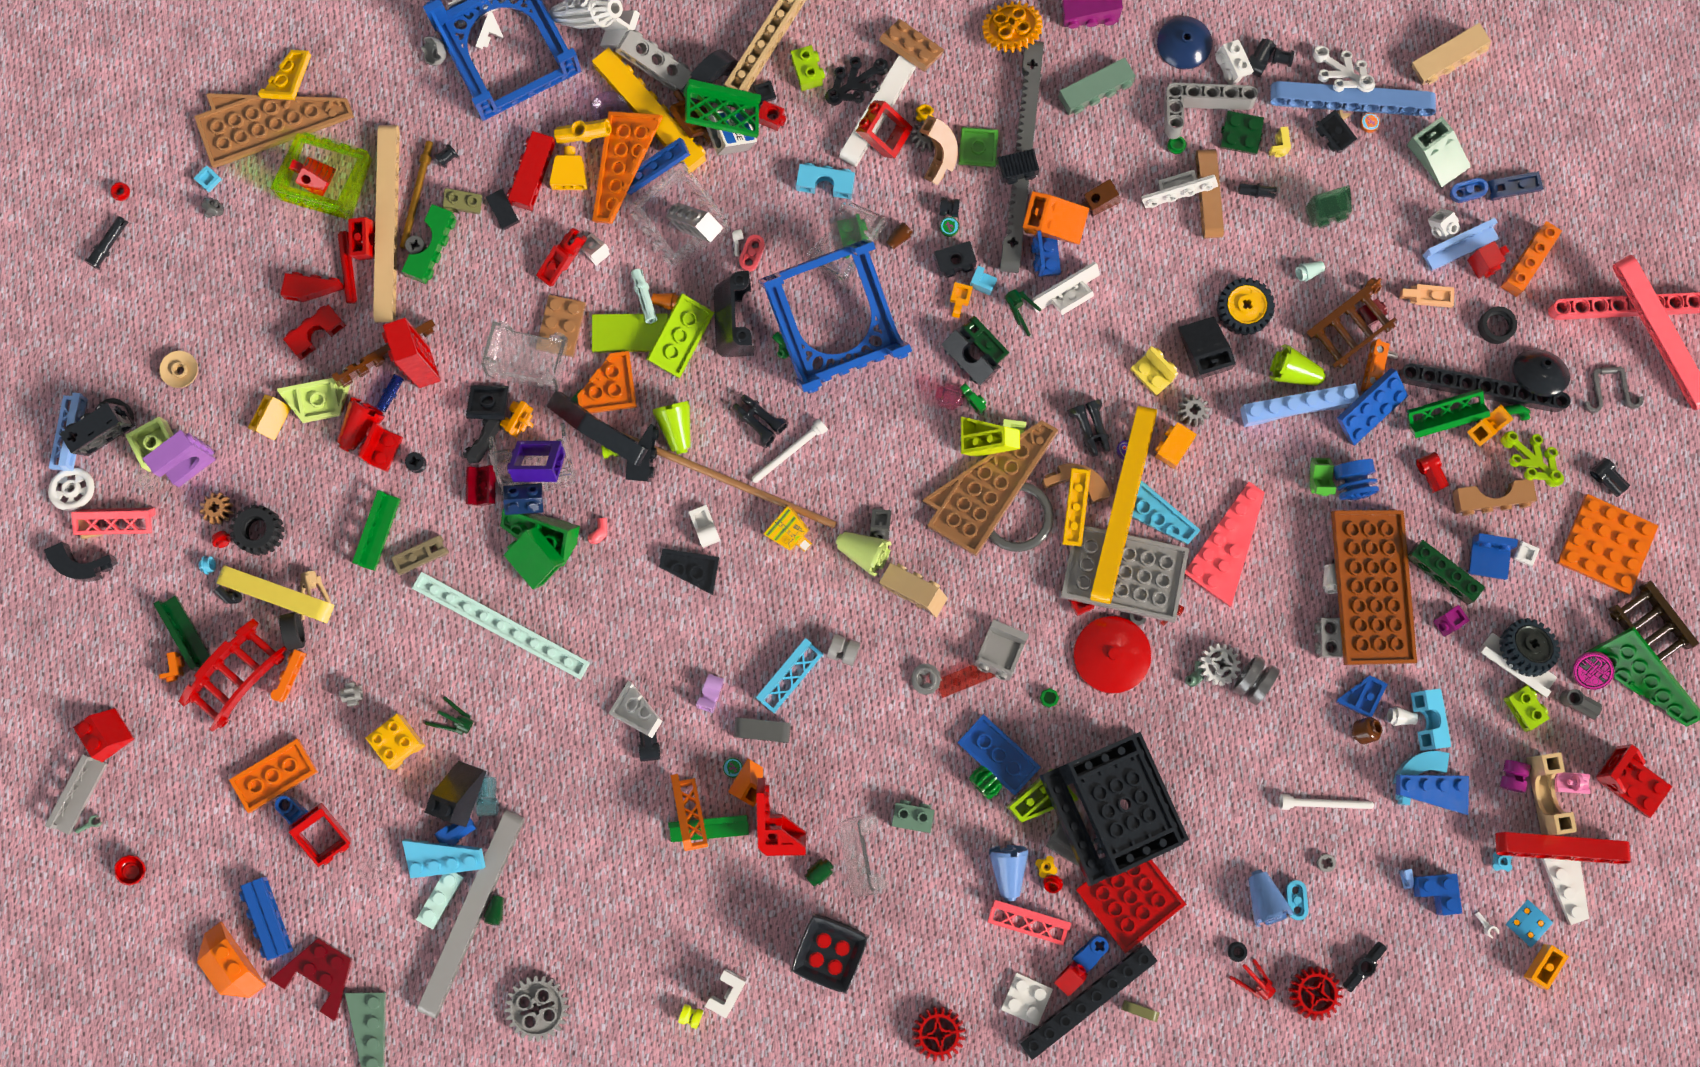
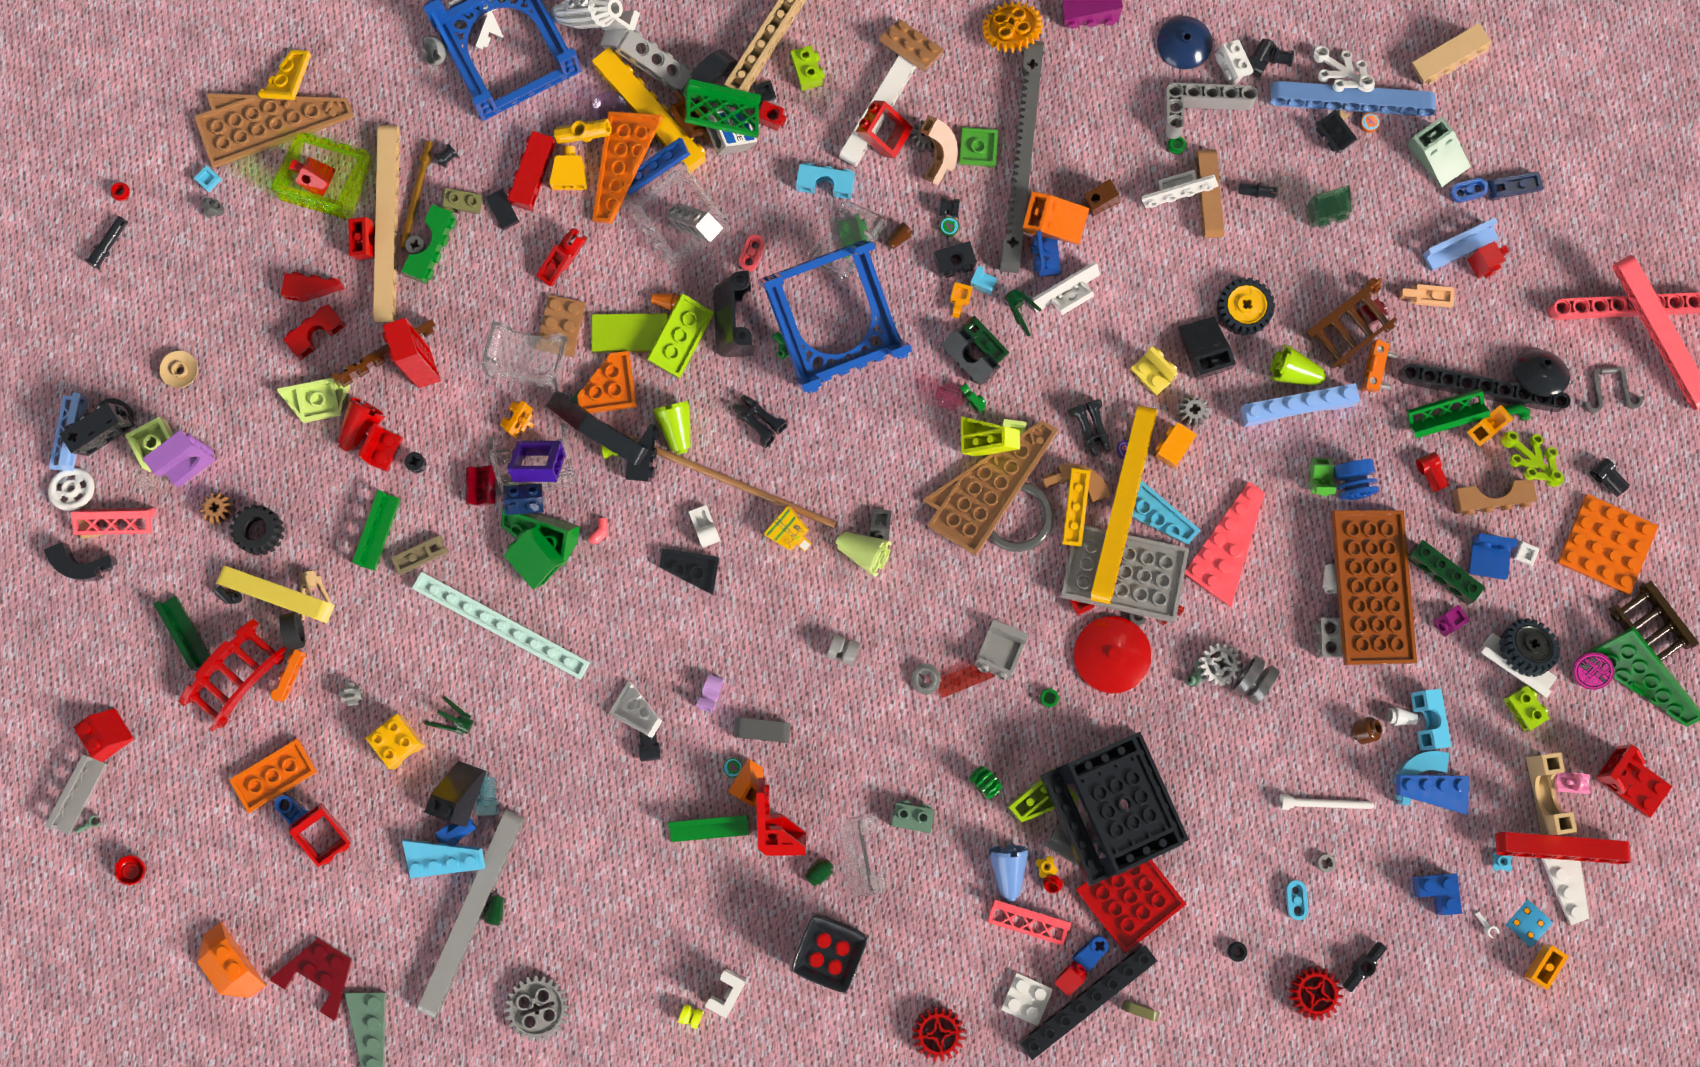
orange bracket [159,652,185,682] -> none
medium azure plate [198,556,216,574] -> none
red plate [212,531,232,548] -> none
blue brick [239,877,293,961] -> none
yellow panel [248,395,291,440] -> none
red axle [338,231,357,304] -> none
clear blue pin [375,374,404,413] -> none
light aqua plate [416,873,464,930] -> none
black piece [463,419,501,464] -> none
black plate [466,385,509,420] -> none
white slope [581,233,610,265] -> none
light aqua pin [631,269,658,324] -> none
orange fence [670,774,708,851] -> none
white hand [732,229,744,257] -> none
white piece [752,418,828,483] -> none
medium azure fence [756,638,824,713] -> none
black plant [825,57,889,106] -> none
tan wedge [879,563,948,618] -> none
yellow plate [916,104,934,122] -> none
blue plate [957,714,1041,796] -> none
black brick [996,149,1039,185] -> none
sand green brick [1058,58,1136,115] -> none
dark green plate [1220,111,1264,155] -> none
red plant [1229,959,1276,1001] -> none
medium blue cone [1248,869,1294,927] -> none
light yellow bracket [1269,127,1291,157] -> none
light aqua cone [1295,261,1325,282] -> none
blue wing [1336,675,1388,717] -> none
blue plate [1337,368,1408,446] -> none
light blue tile [1399,869,1414,890] -> none
white brick [1428,208,1461,240] -> none
black tyre [1478,306,1518,344] -> none
magenta wheel [1499,760,1531,793] -> none
orange brick [1501,221,1562,297] -> none
dark grey piece [1559,689,1602,720] -> none

